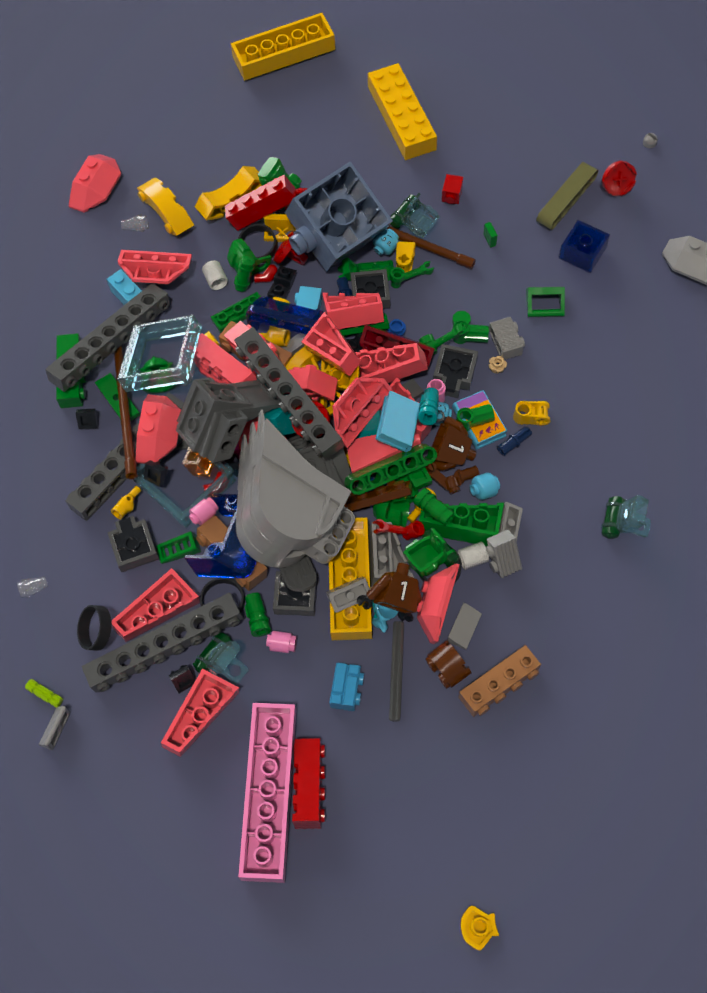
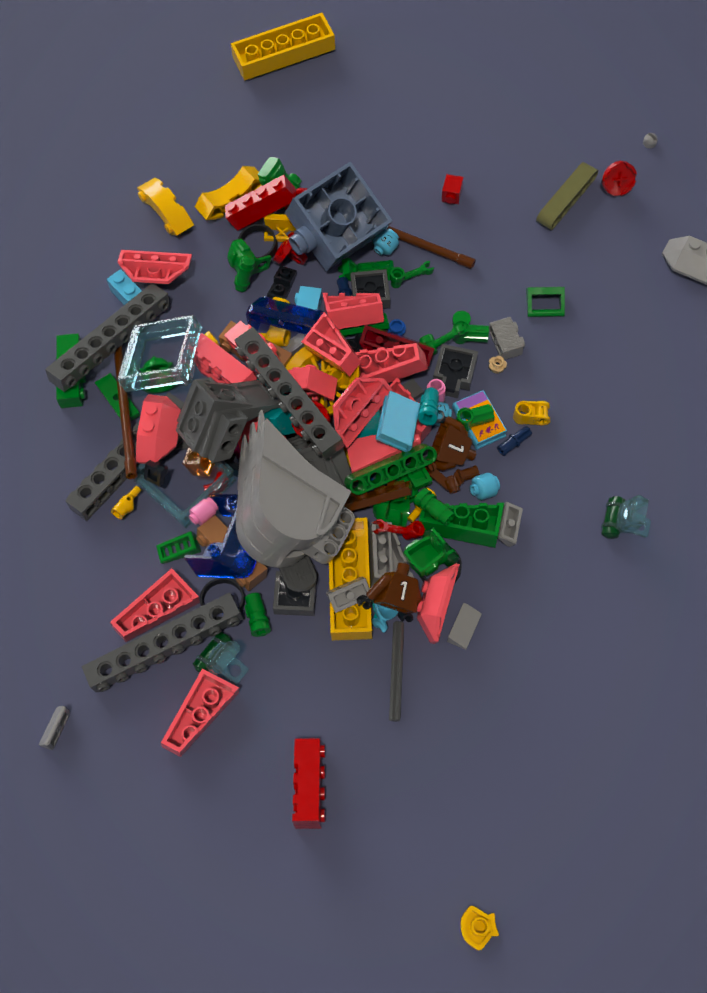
clear cone [17,576,48,598] -> none
lime axle [25,679,63,708] -> none
coral wedge [68,154,122,213] -> none
black tile [76,408,98,429] -> none
black tyre [77,605,112,651] -> none
piece [107,516,159,572] -> none
clear cone [121,214,149,232] -> none
black tile [168,665,195,693] -> none
white piece [202,260,228,290] -> none
green tile [211,292,267,333] -> none
bright pink brick [238,703,297,883] -> none
red arm [254,264,278,283] -> none
bright pink brick [266,631,297,653] -> none
dark azure brick [330,663,364,711] -> none
yellow brick [367,63,437,160] -> none
clear light blue piece [390,193,440,238] -> none
yellow piece [396,241,415,272] -> none
reddish brown brick [425,640,472,689] -> none
white piece [458,542,489,570] -> none
medium nougat brick [458,645,541,717] -> none
green tile [483,222,498,248] -> none
light grey brick [486,530,522,578] -> none
clear blue brick [559,220,610,273] -> none

